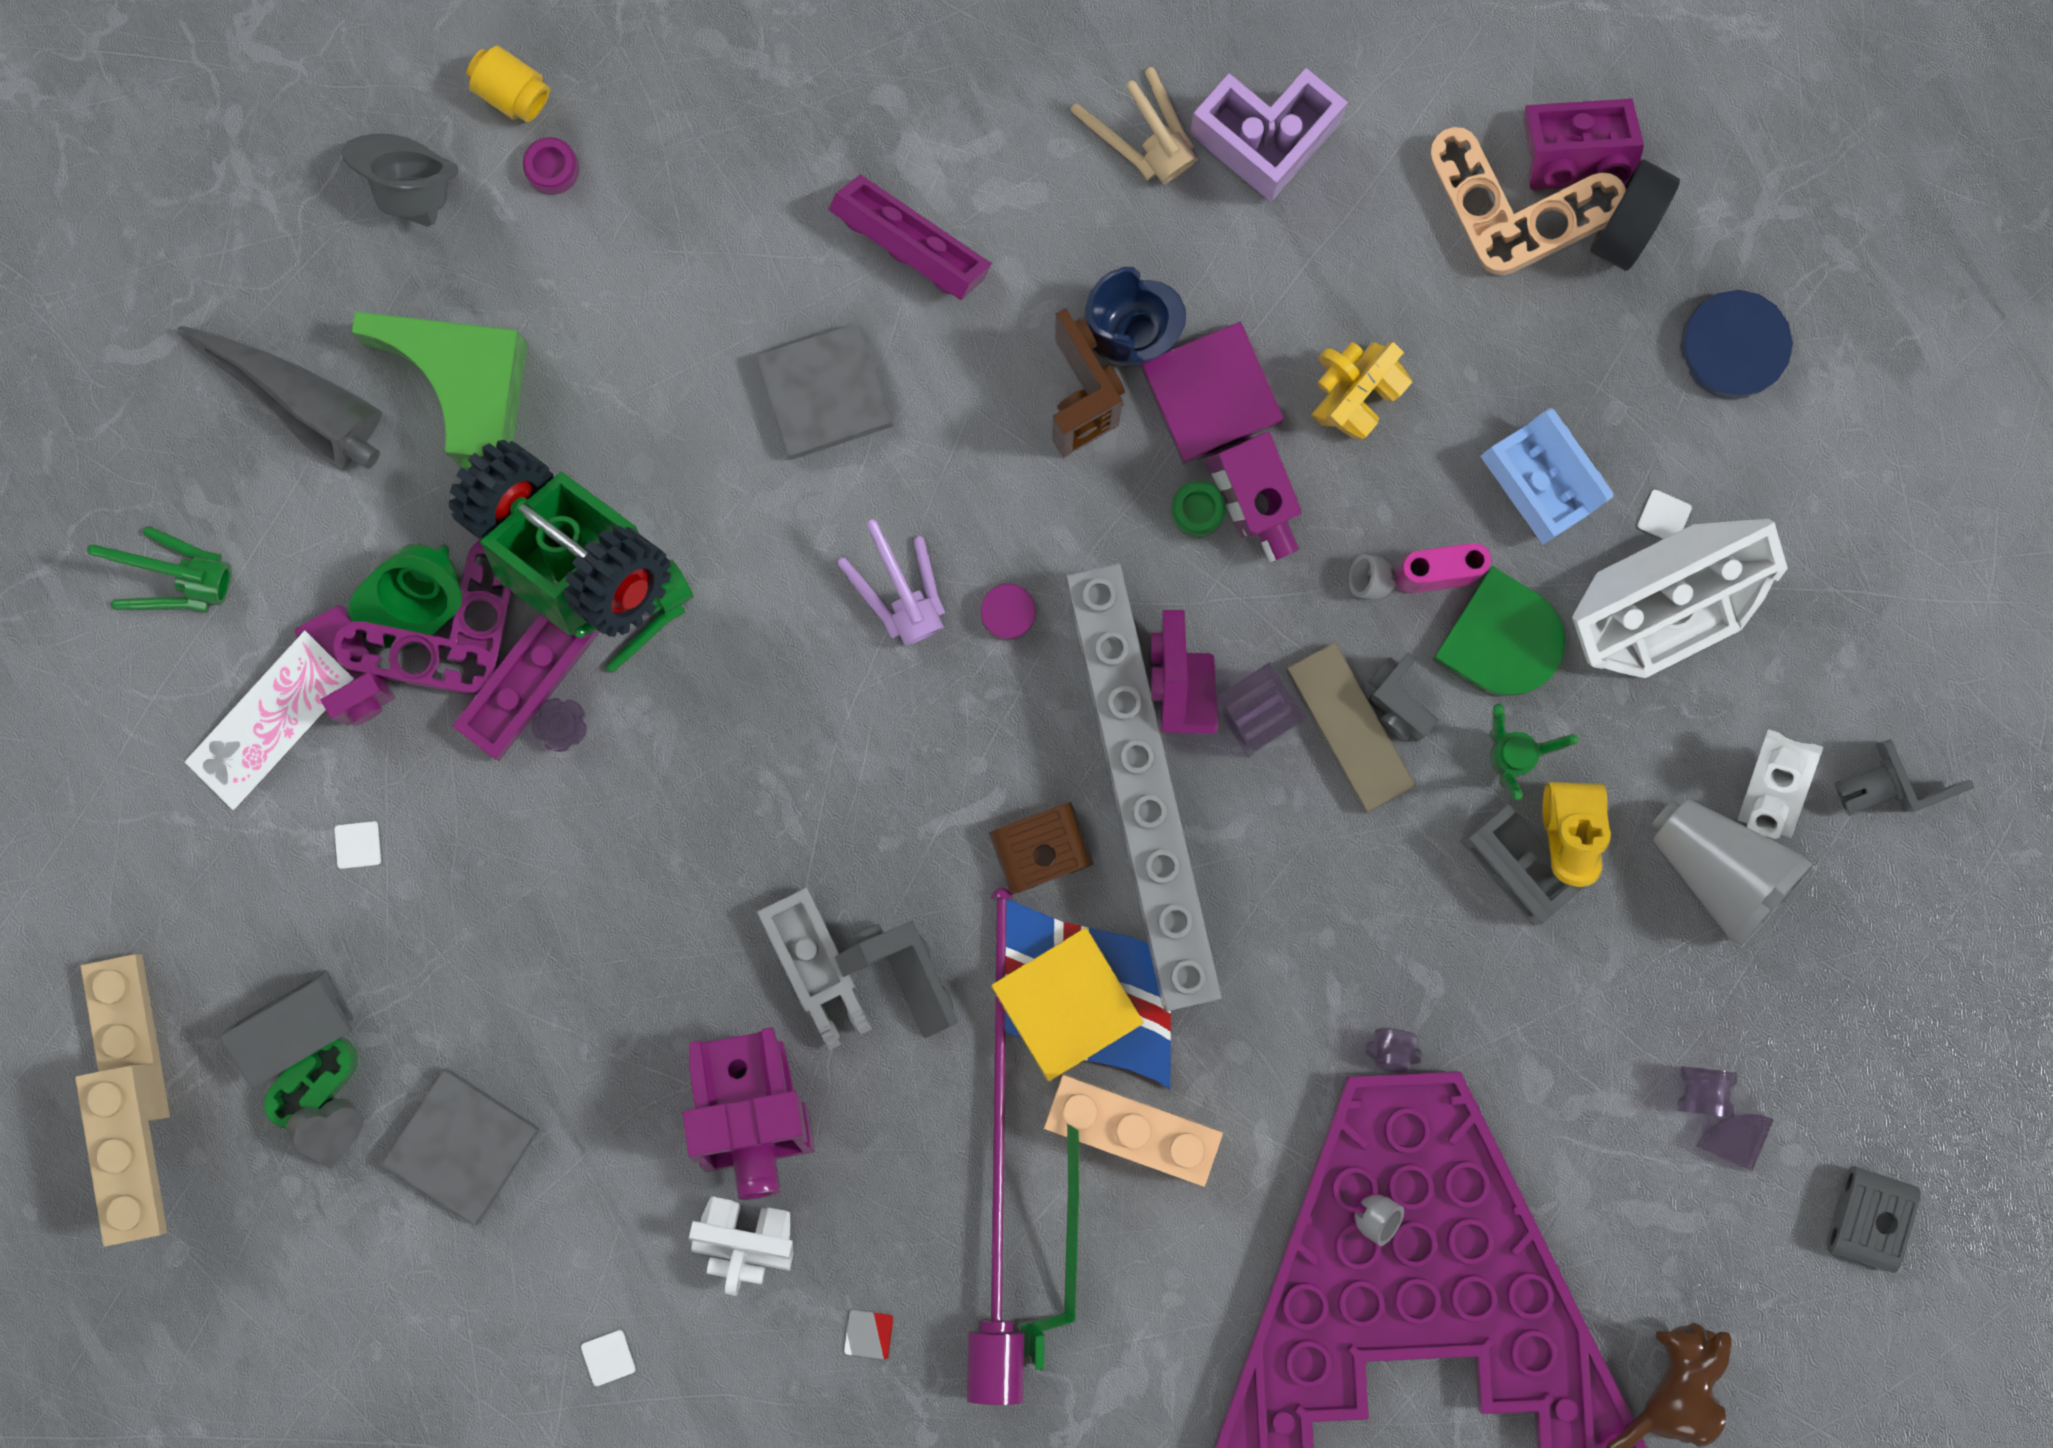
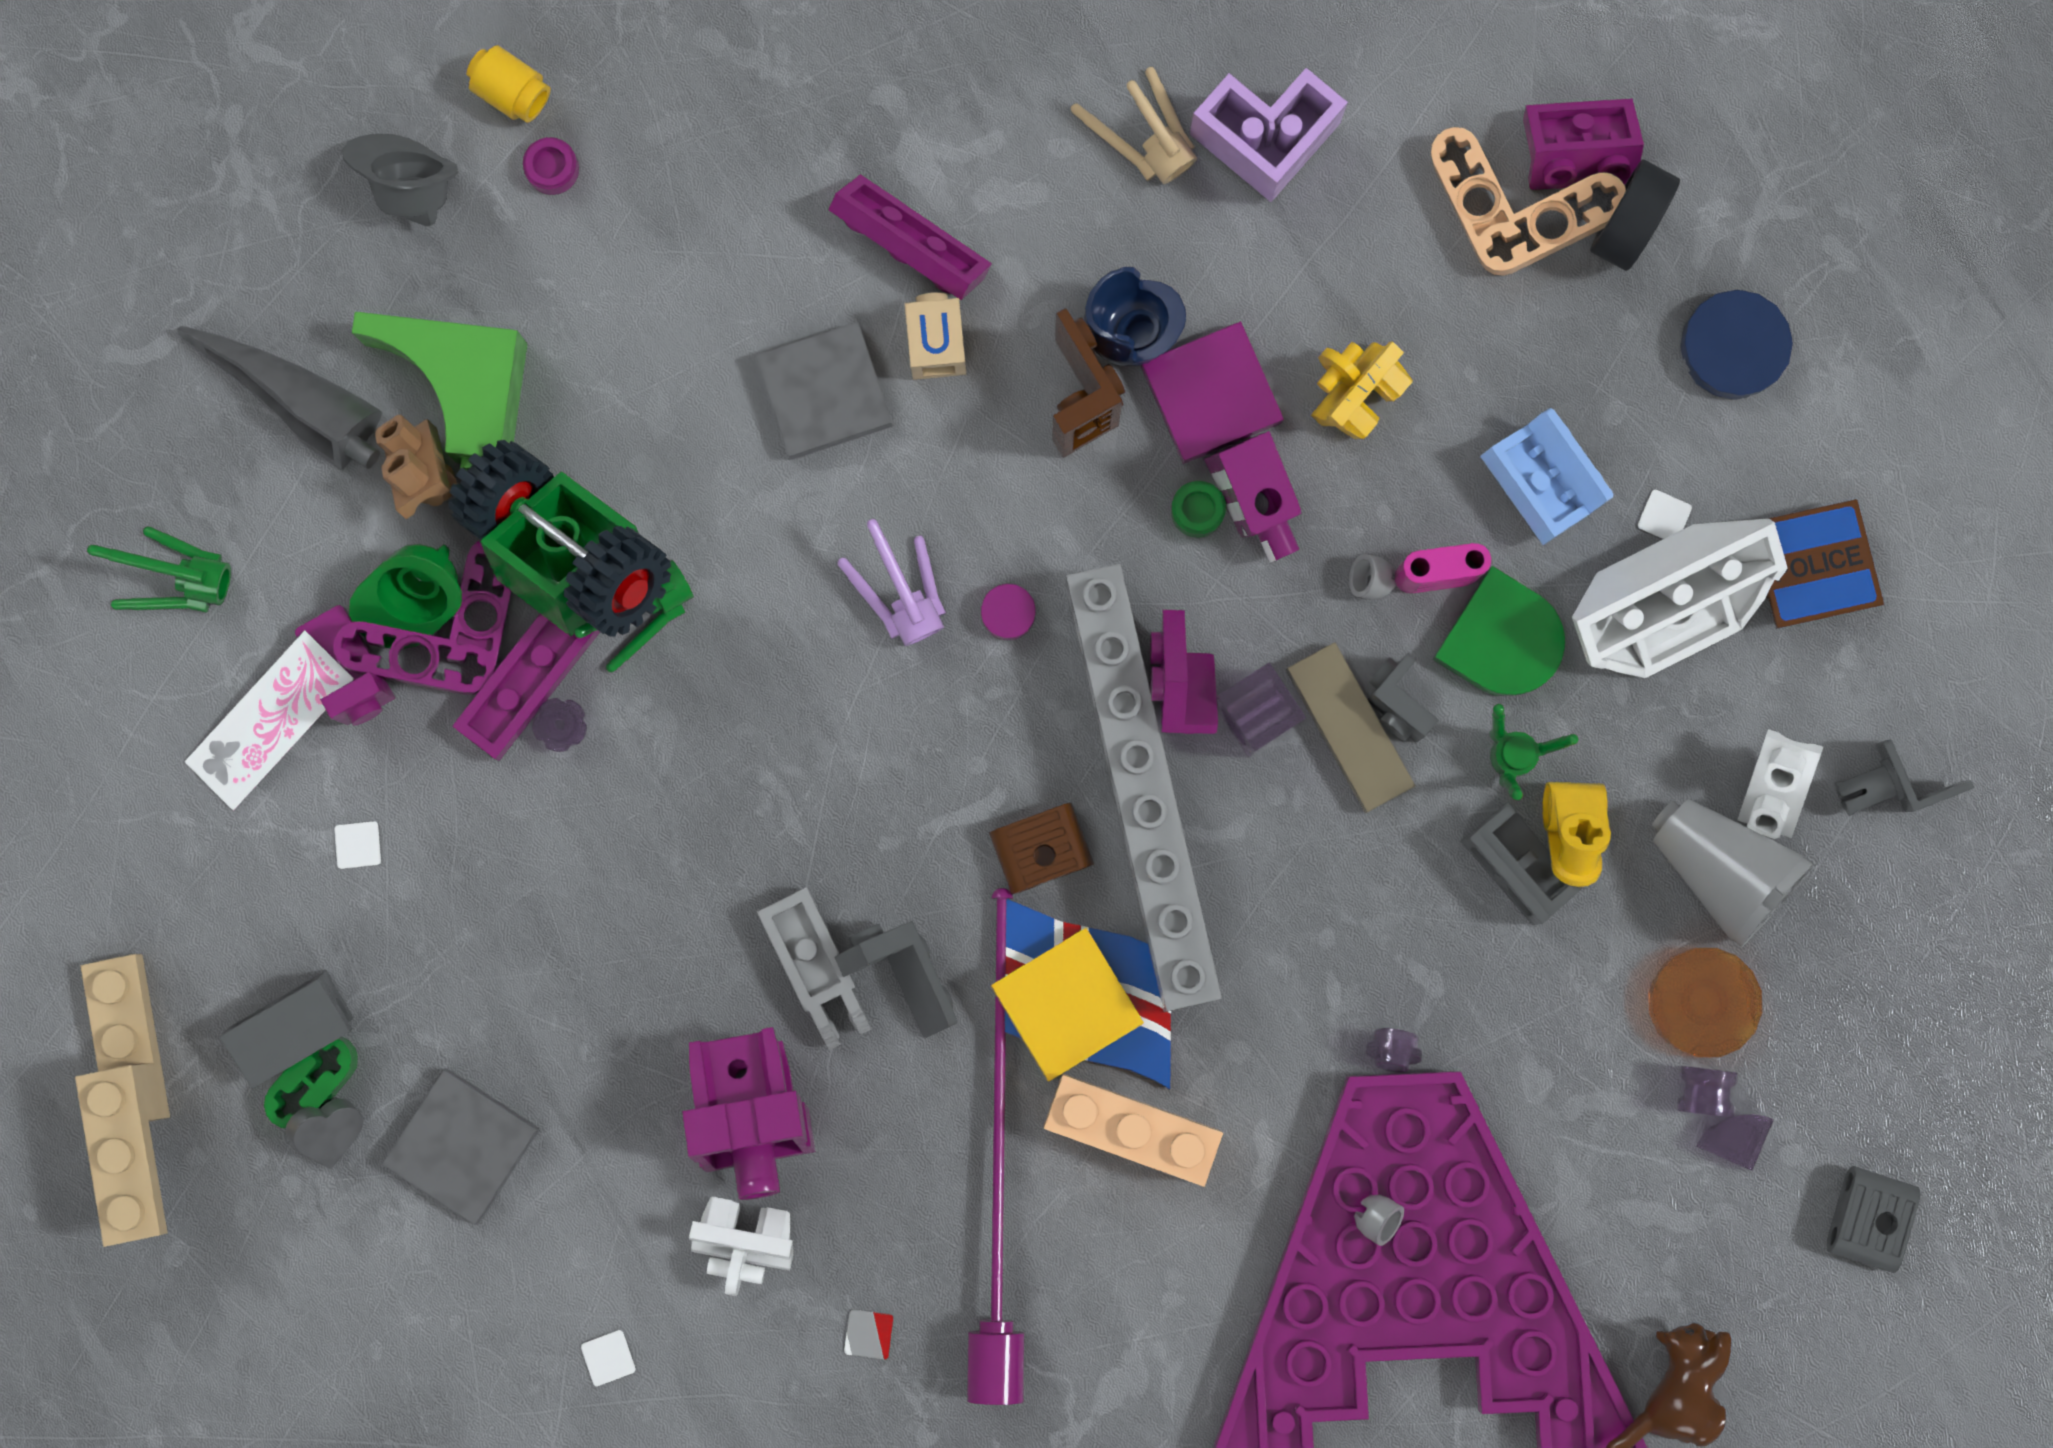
green piece [1021,1123,1079,1371] -> none
none -> medium nougat hips [375,415,457,519]
none -> tan brick [904,292,966,380]
none -> clear orange tile [1648,948,1763,1058]
none -> piece [1766,499,1884,629]

